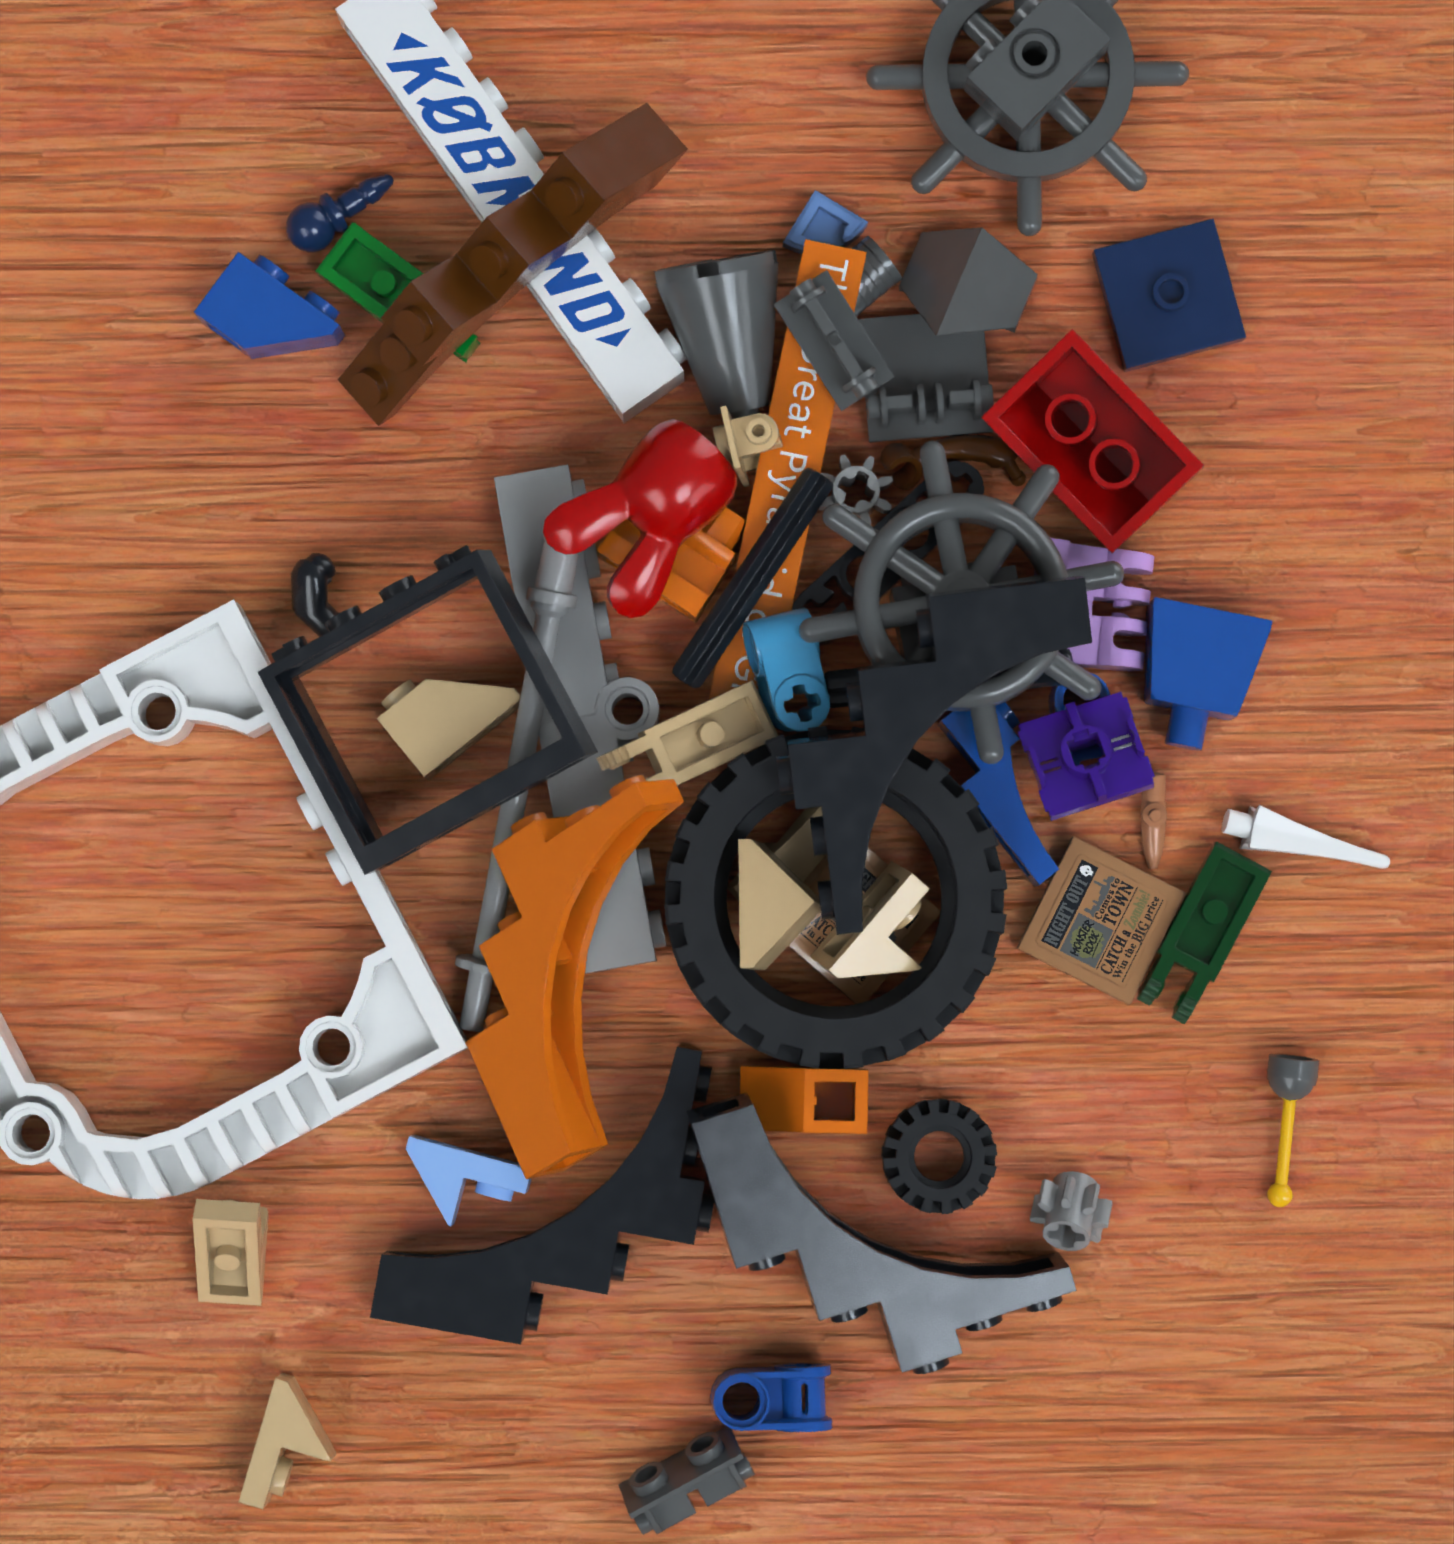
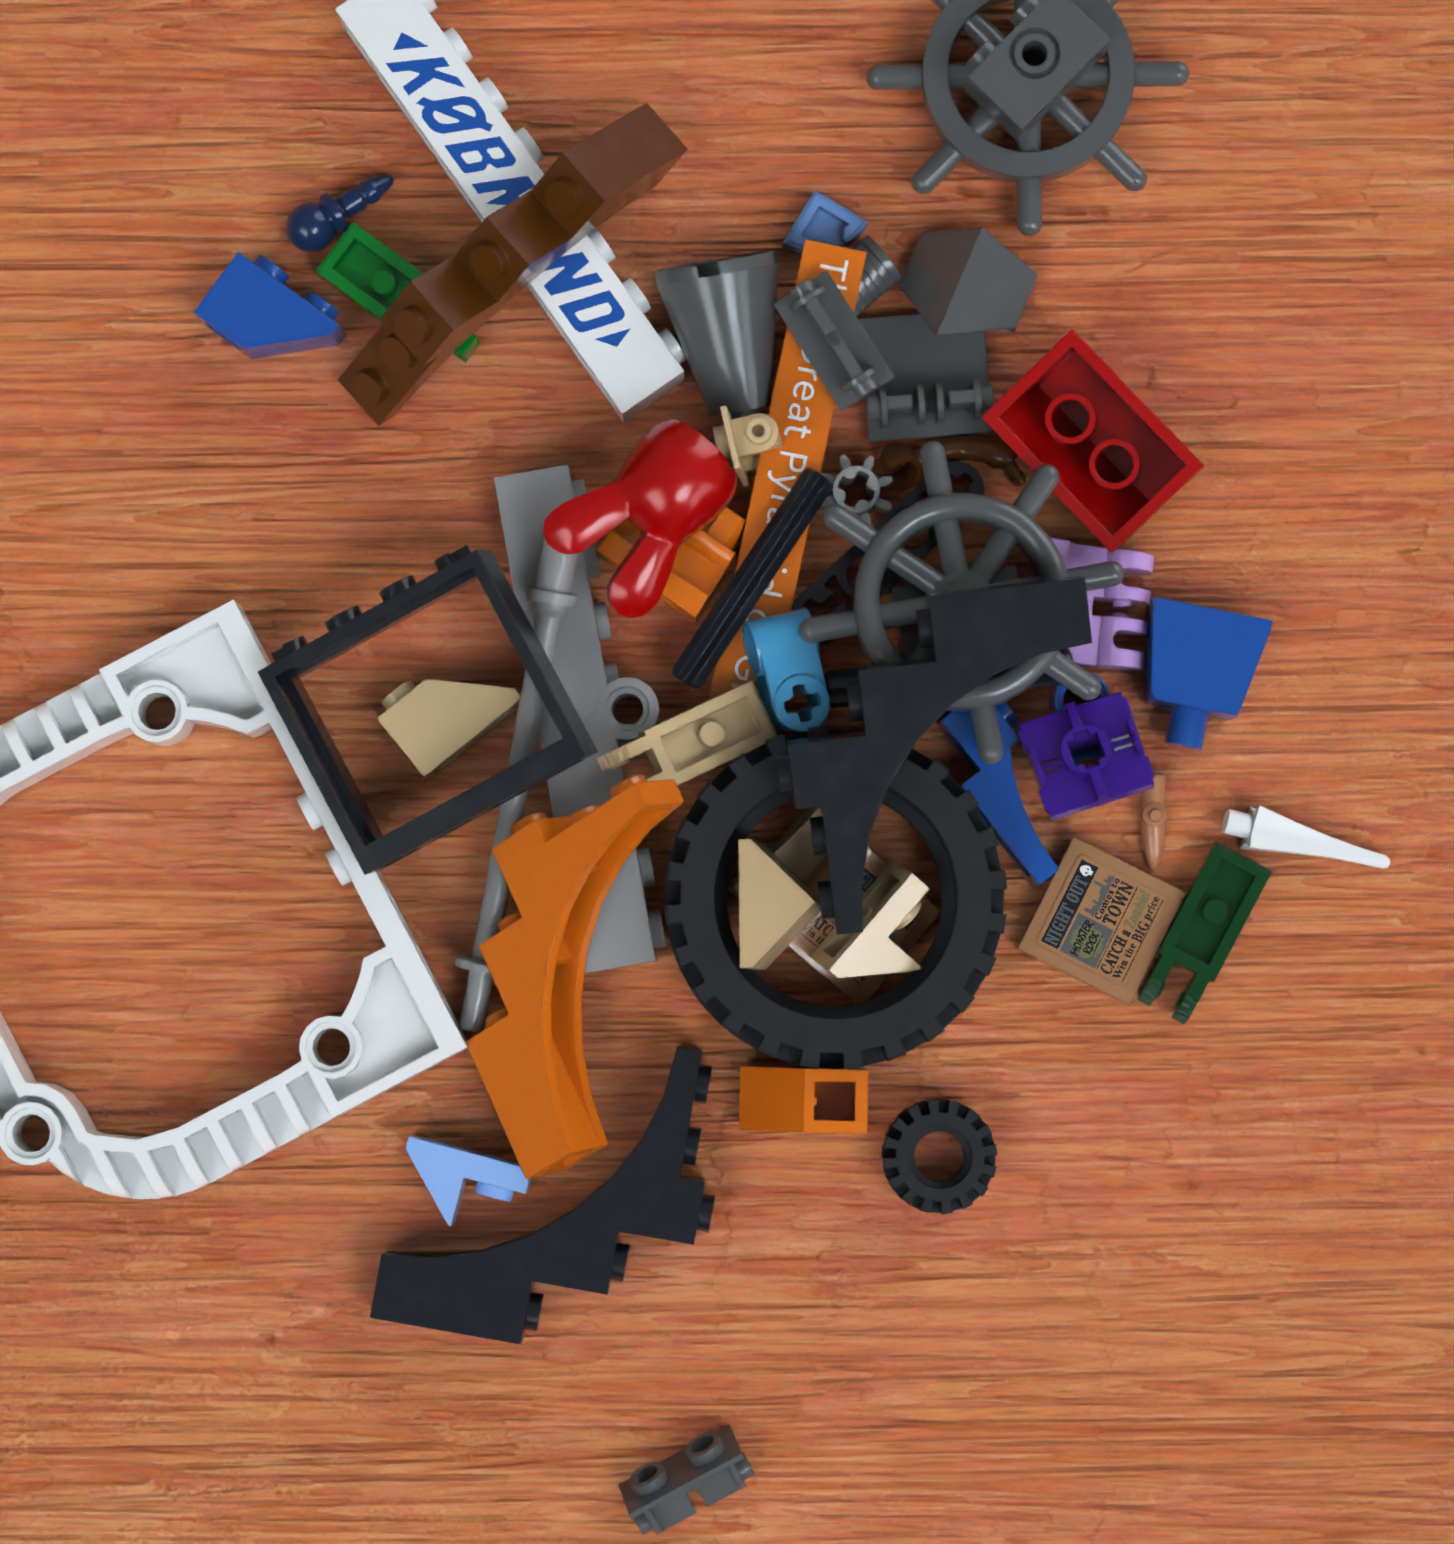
tan slope [192,1199,268,1306] -> none
tan slope [238,1373,336,1509] -> none
black arm [291,553,339,637] -> none
arch [686,1092,1077,1374] -> none
blue piece [710,1363,833,1432] -> none
light grey gear [1030,1171,1113,1251] -> none
dark blue plate [1092,218,1246,372] -> none
hinge [1267,1054,1320,1207] -> none

